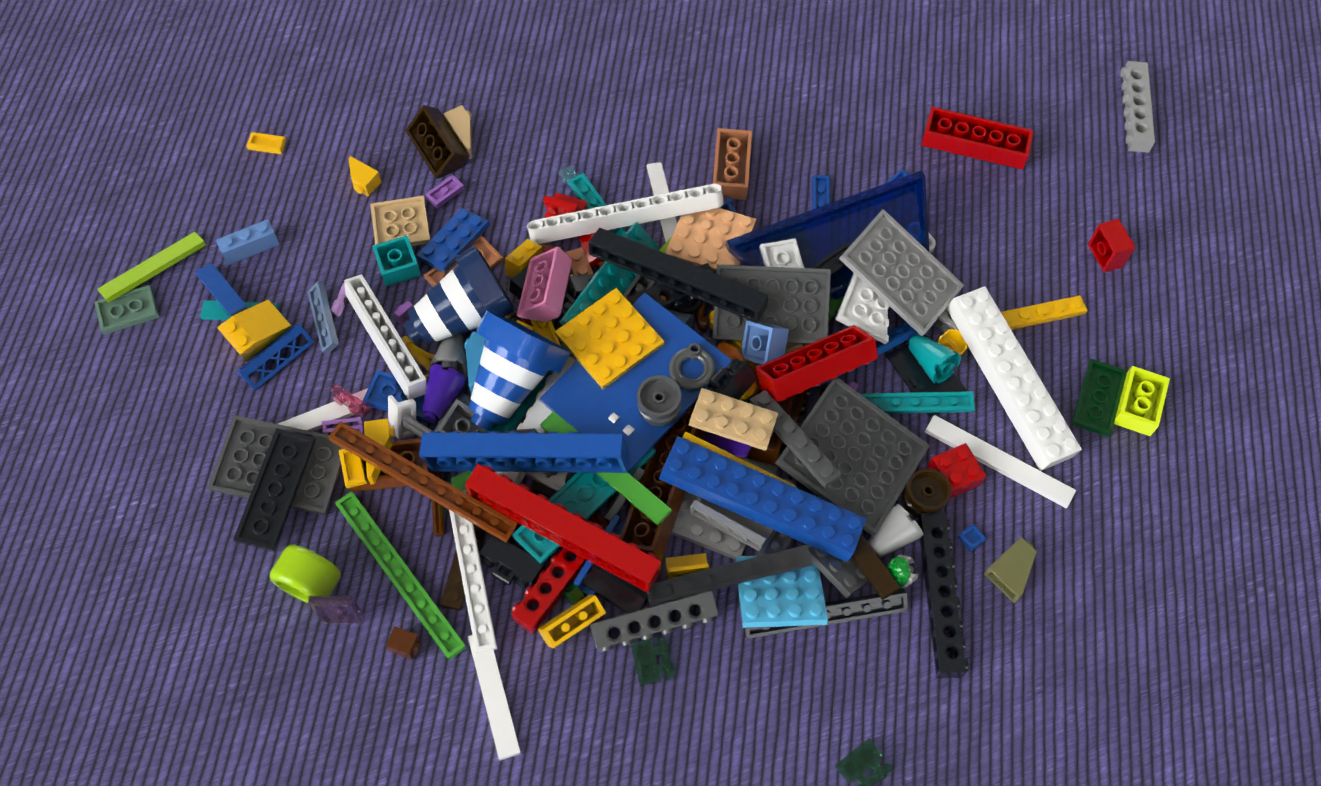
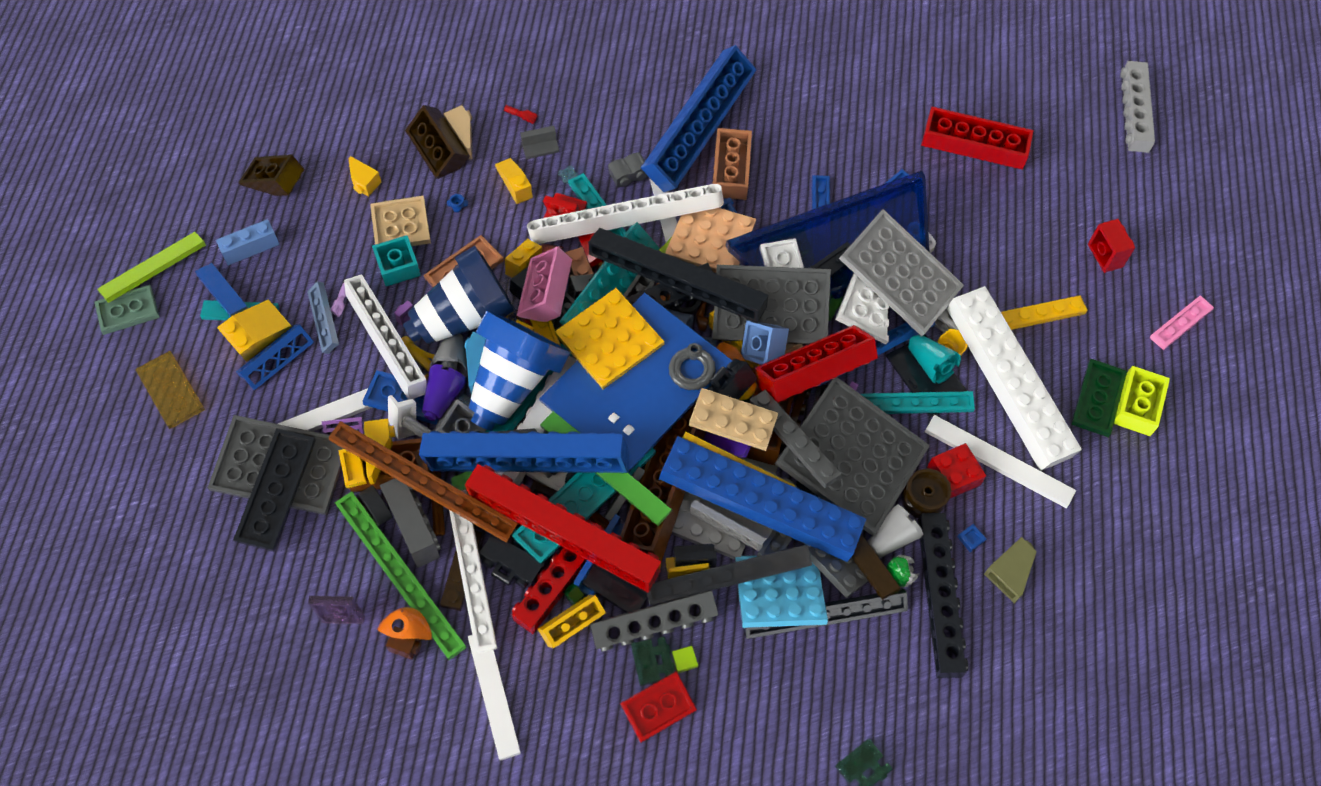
yellow tile [246,132,287,154] -> none
lime wheel [269,544,341,606] -> none
clear pink plate [330,384,369,417] -> none
blue plate [416,208,490,273] -> none
medium lavender plate [425,175,464,209] -> none
dark grey wheel [637,375,681,427] -> none
none -> clear yellow tile [135,351,205,429]
none -> dark brown slope [238,154,305,196]
none -> black tyre [359,485,393,526]
none -> orange piece [377,607,432,640]
none -> dark grey brick [380,479,441,568]
none -> blue plate [447,194,468,213]
none -> yellow slope [495,158,533,204]
none -> red piece [504,105,538,124]
none -> dark grey panel [520,125,559,159]
none -> dark grey brick [608,152,647,187]
none -> red tile [620,671,697,742]
none -> blue brick [641,45,757,193]
none -> lime tile [672,646,698,673]
none -> black panel [674,544,717,568]
none -> bright pink tile [1150,296,1214,350]

